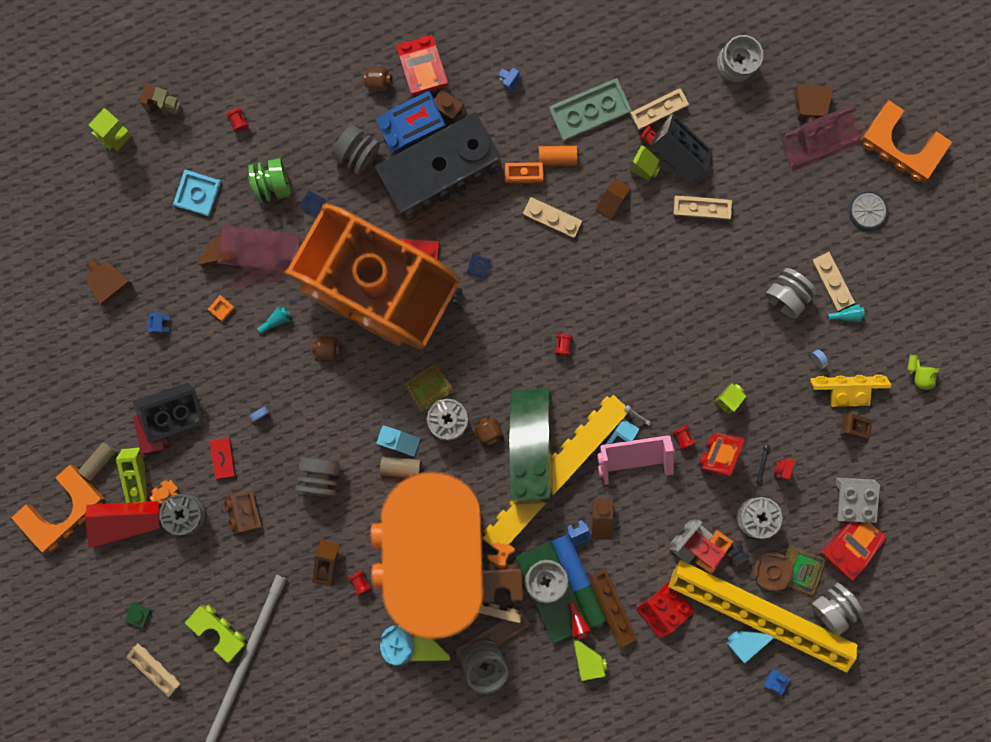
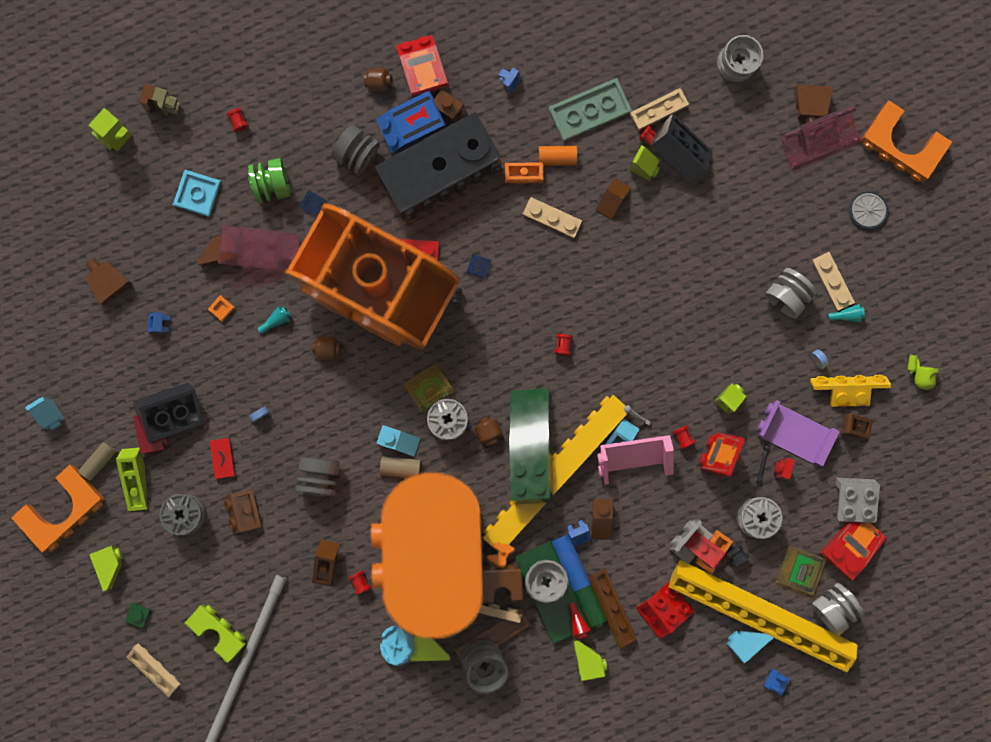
red slope [85,501,160,548] -> none
orange piece [150,480,179,505] -> none
tan plate [673,196,732,220] -> none
reddish brown tile [754,552,793,591] -> none
none -> medium azure slope [25,397,65,430]
none -> lime slope [90,545,123,591]
none -> medium lavender panel [756,400,840,467]

